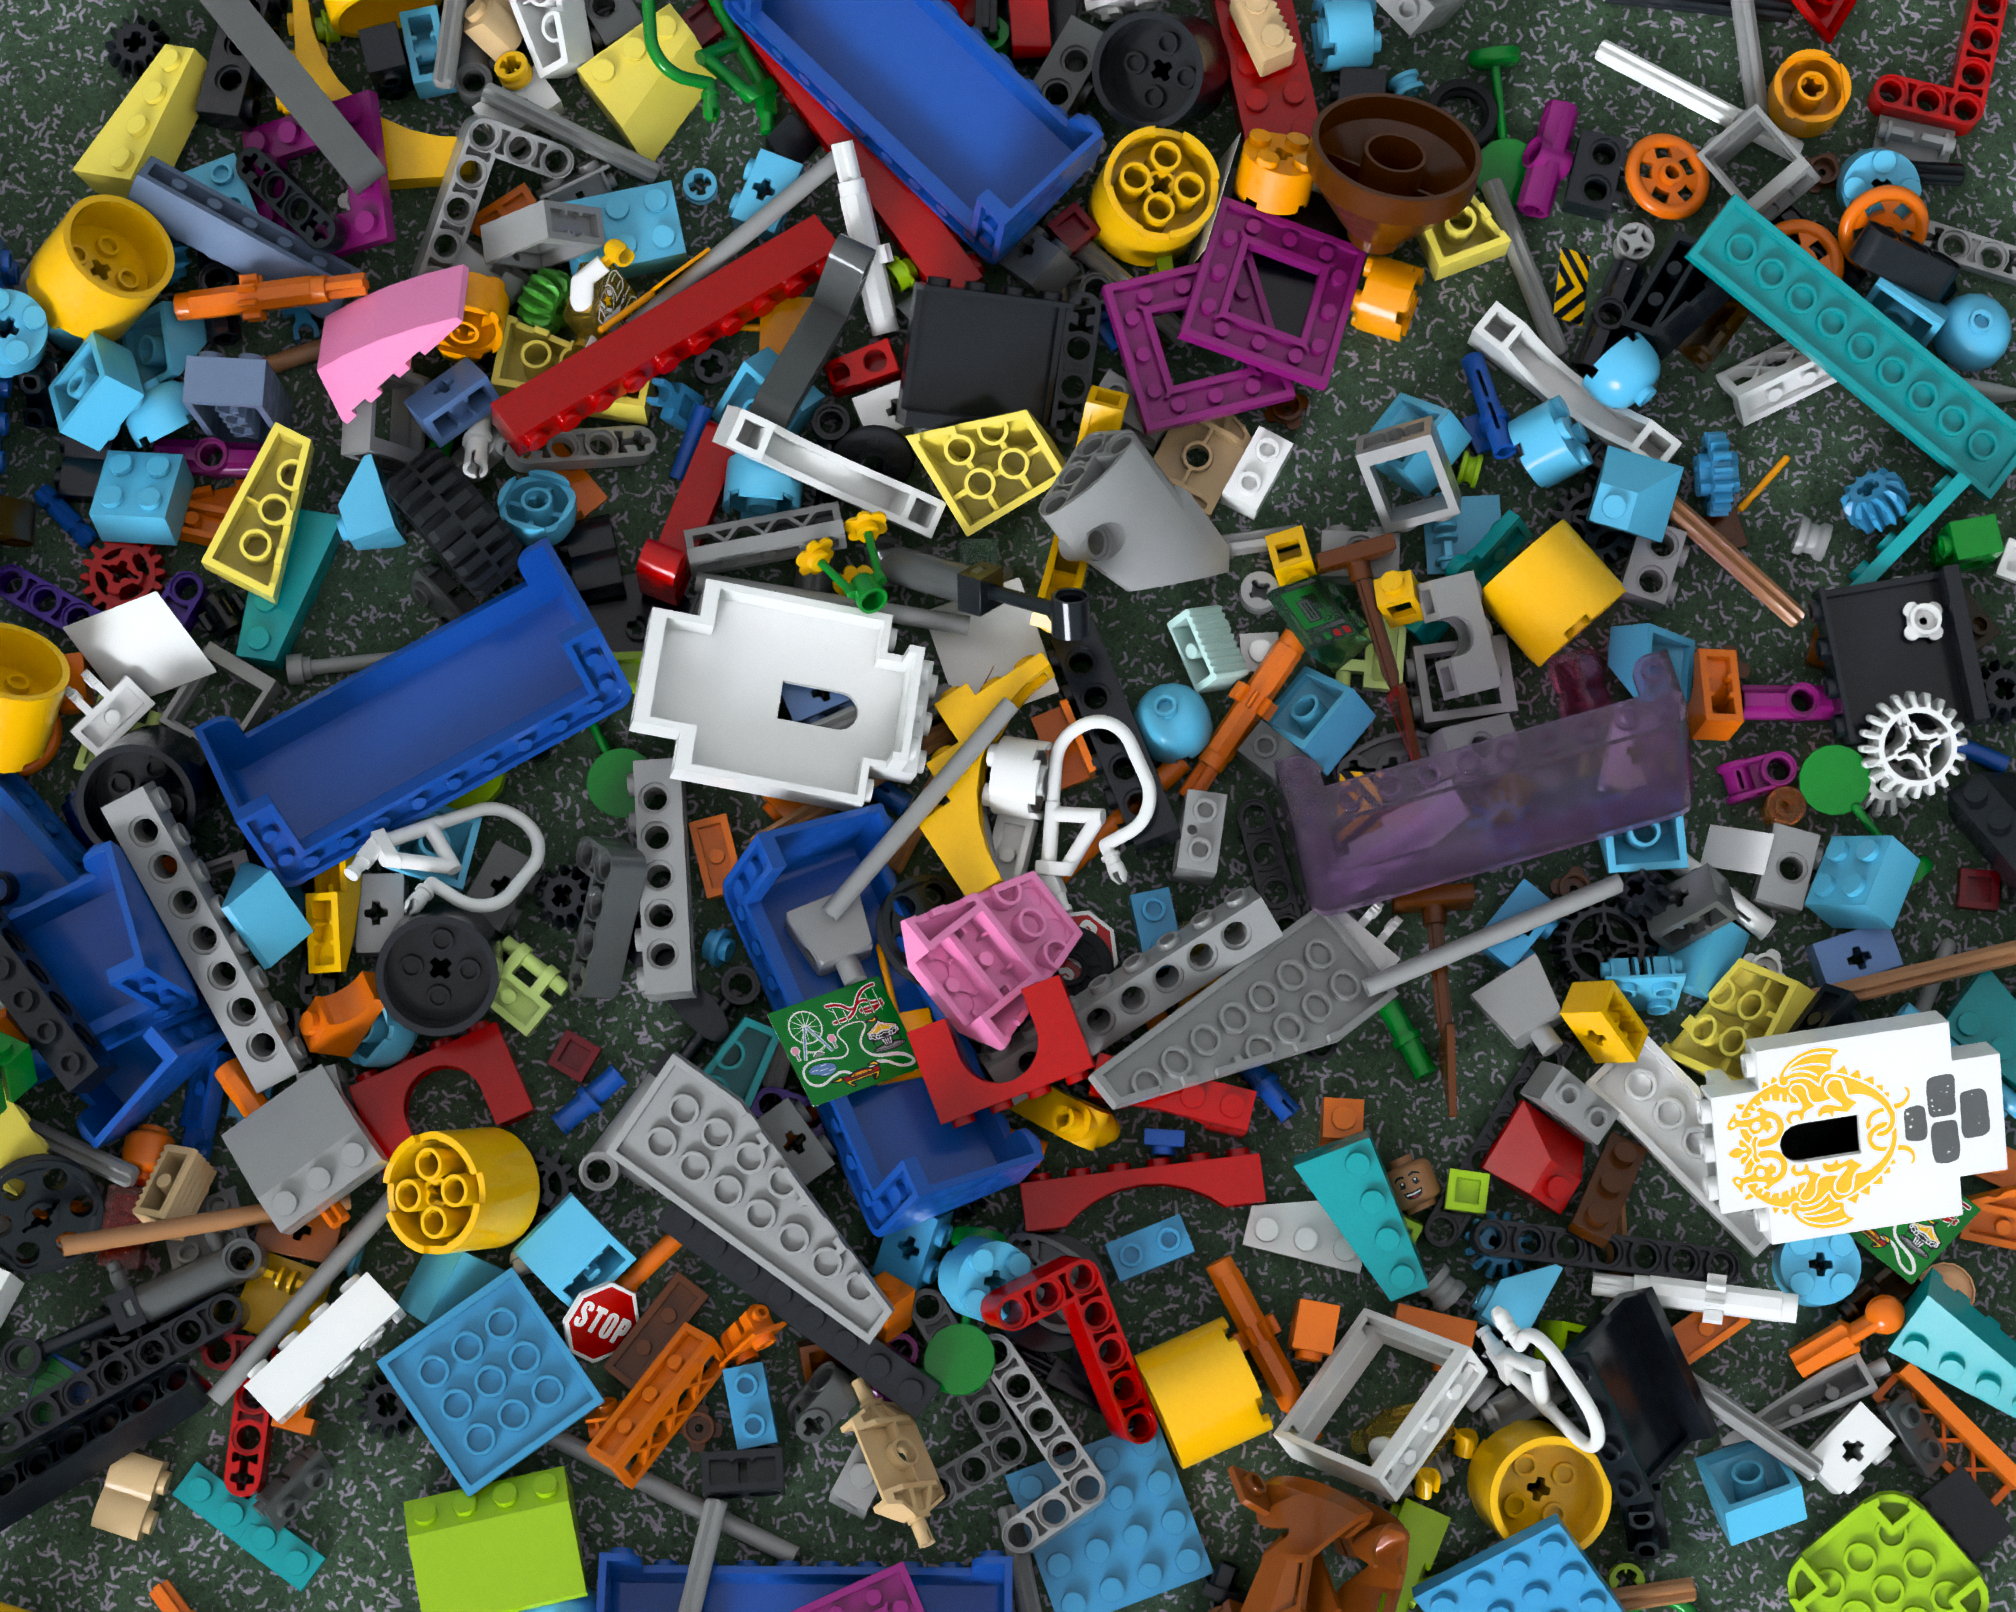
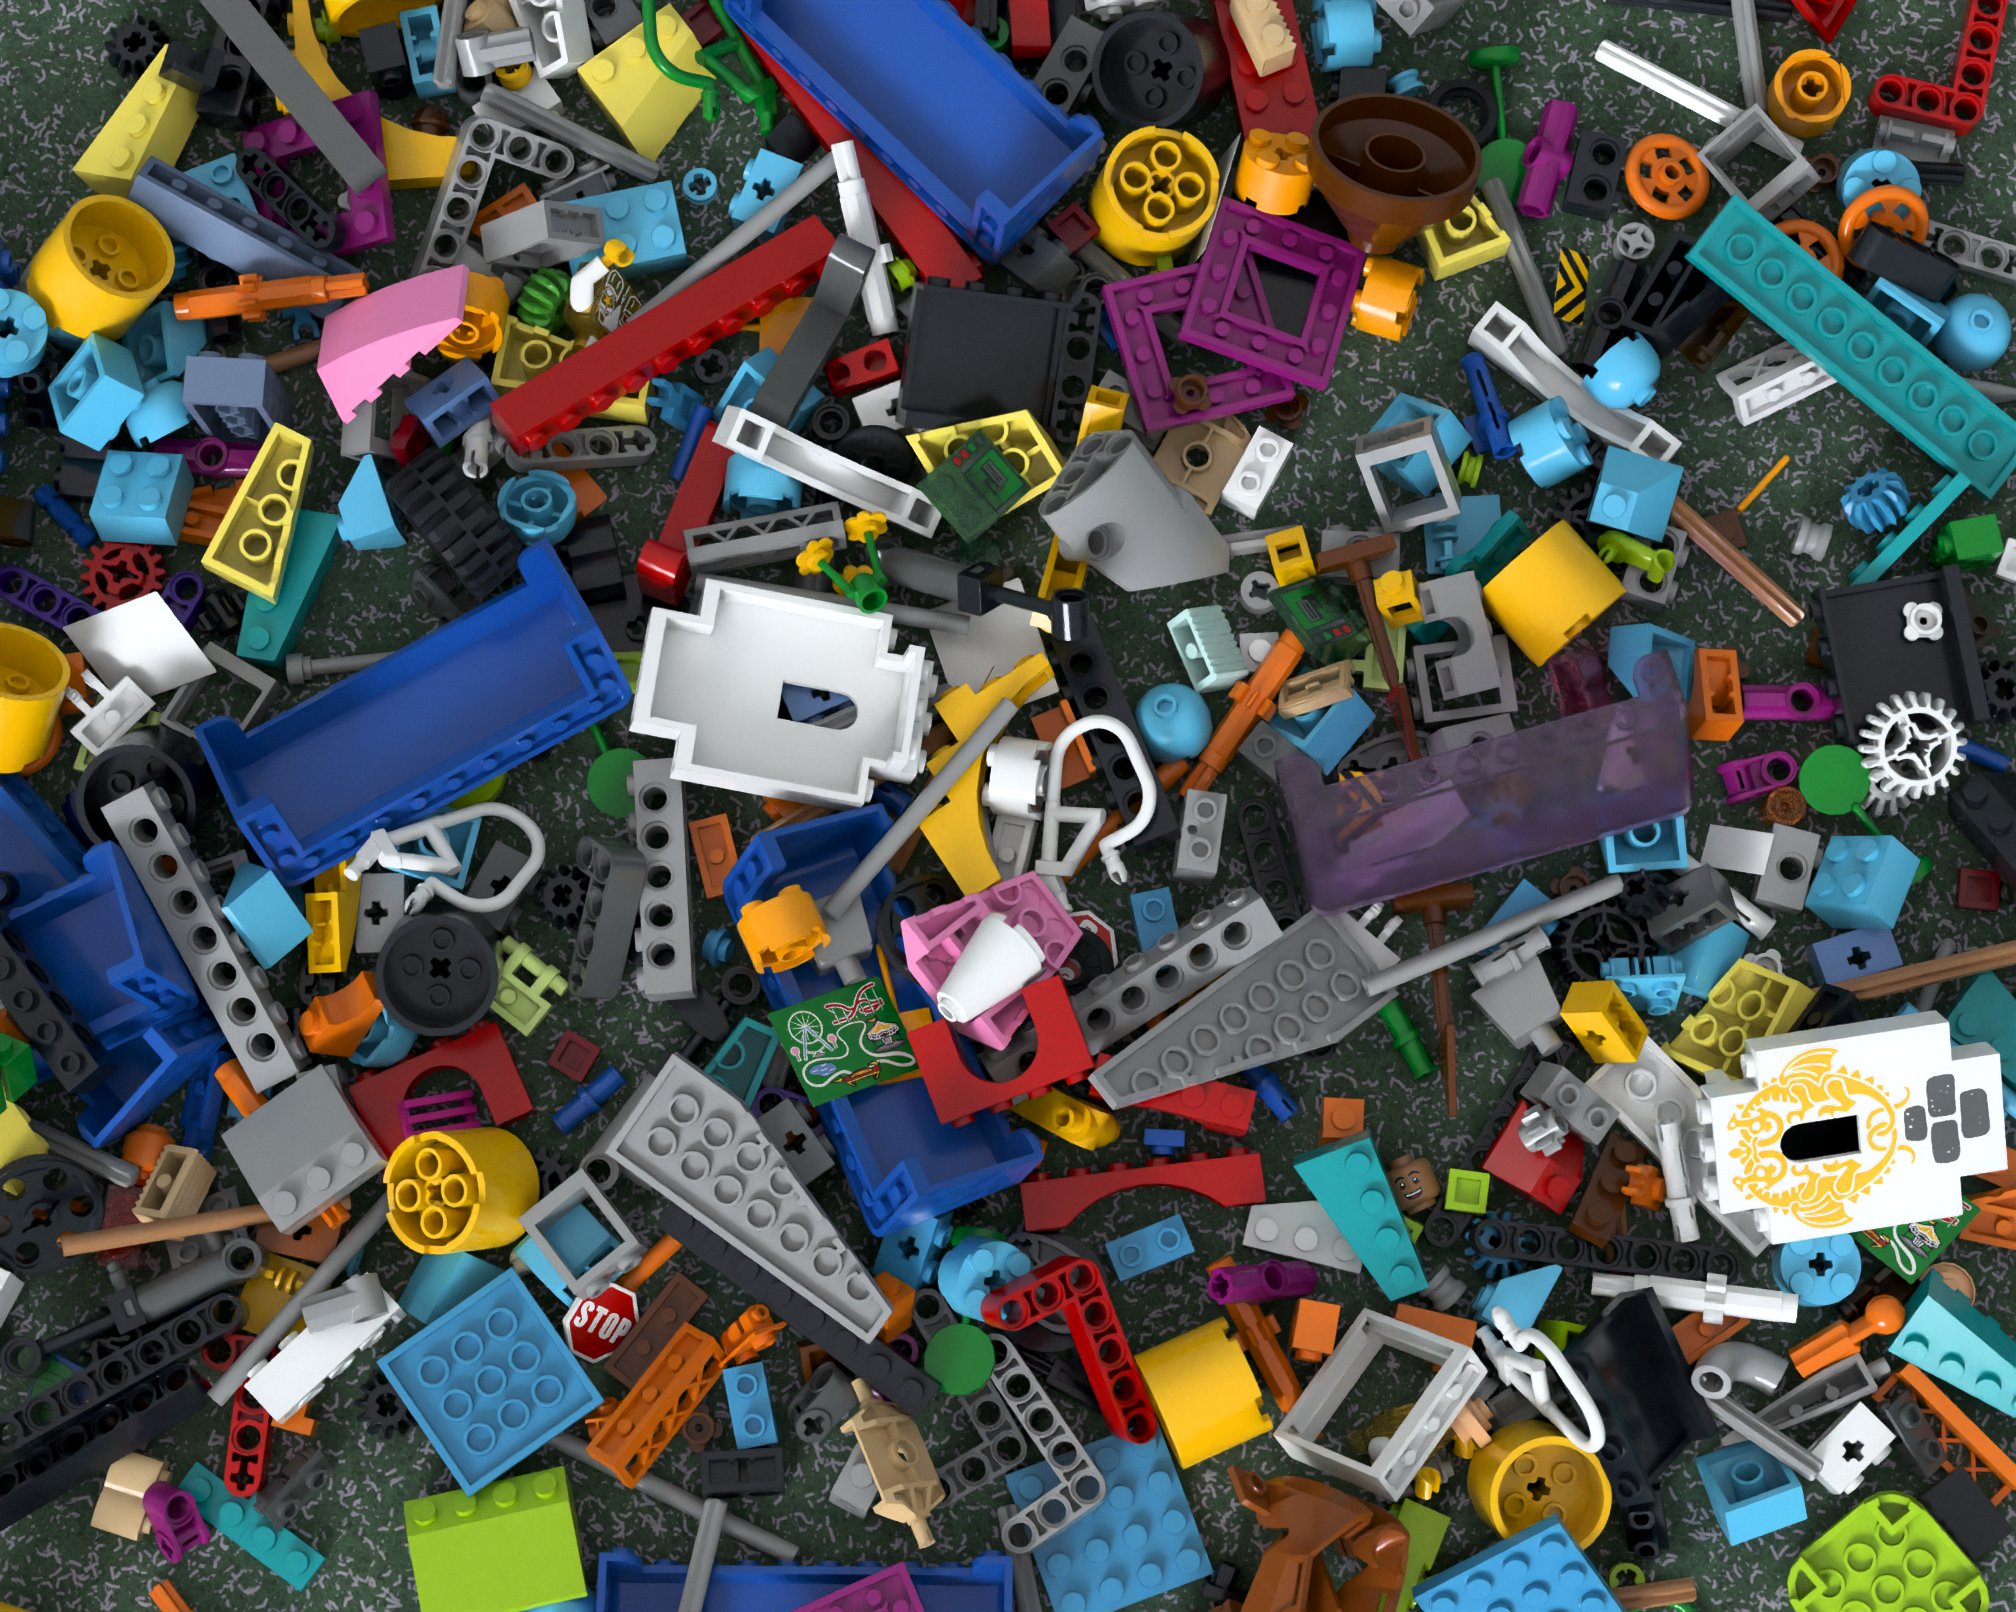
light orange piece [597,247,711,334] -> none
dark azure gear [1692,431,1740,517] -> none
none -> magenta piece [143,1481,211,1564]
none -> black panel [158,40,226,95]
none -> light grey piece [300,1273,389,1334]
none -> dark red plate [390,415,430,468]
none -> dark pink tile [397,1089,482,1140]
none -> reddish brown plate [411,105,450,136]
none -> light grey piece [454,25,537,77]
none -> light grey window [517,1167,648,1300]
none -> light orange brick [737,884,831,974]
none -> clear green slope [916,428,1032,545]
none -> white cone [937,912,1047,1023]
none -> reddish brown plate [1169,373,1212,415]
none -> magenta piece [1207,1259,1318,1306]
none -> tan tile [1278,659,1355,720]
none -> light nougat plate [1450,1396,1494,1448]
none -> light grey pin [1469,925,1552,988]
none -> light grey gear [1518,1103,1569,1157]
none -> lime piece [1597,530,1675,583]
none -> orange plate [1621,1164,1667,1212]
none -> white pin [1654,1119,1700,1242]
none -> light grey cylinder [1691,1340,1789,1399]

